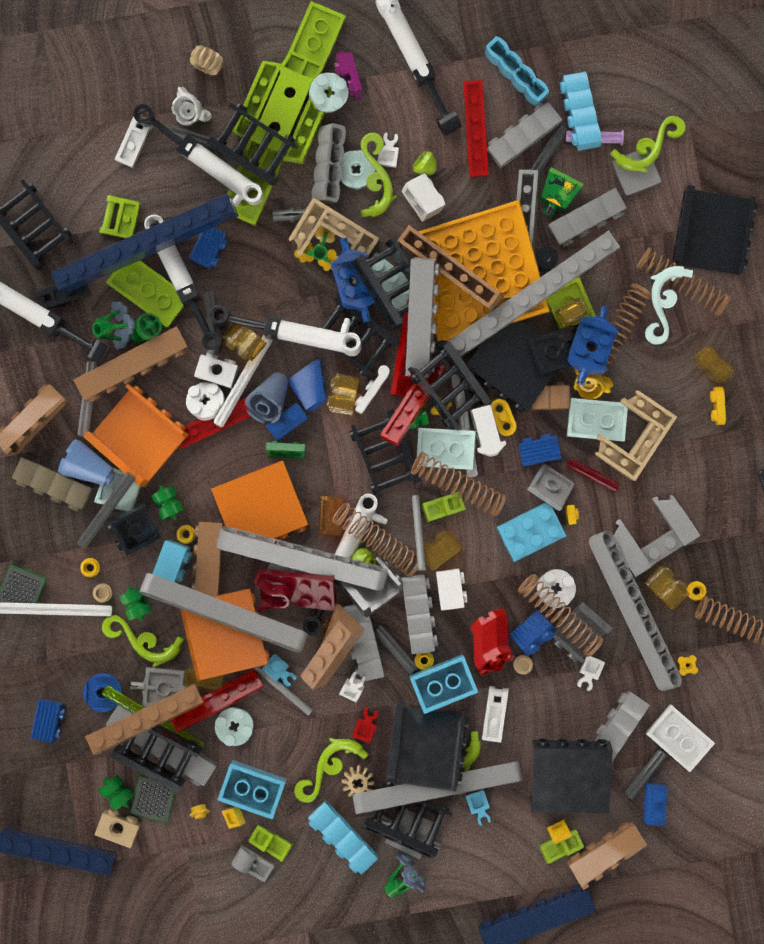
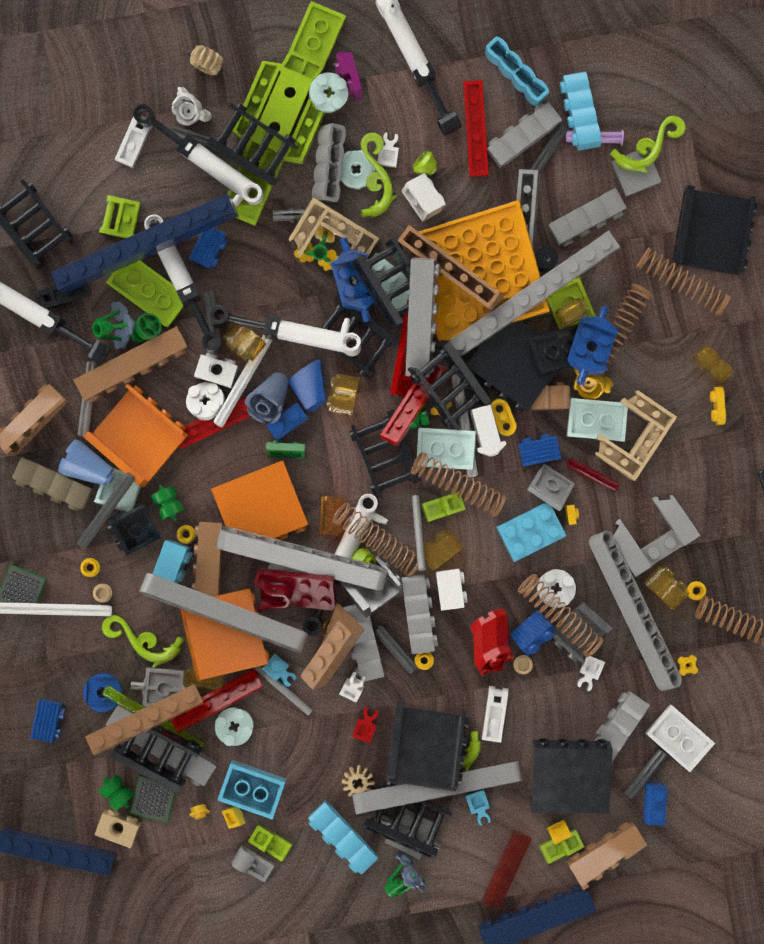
green wheel [119,585,152,622] -> none
lime plant [294,738,369,803] -> none
white plate [354,365,390,415] -> none
medium azure brick [409,654,478,714] -> none
green torso [540,167,583,218] -> none
light aqua plant [645,266,693,345] -> none
none -> clear red fence [482,830,532,909]

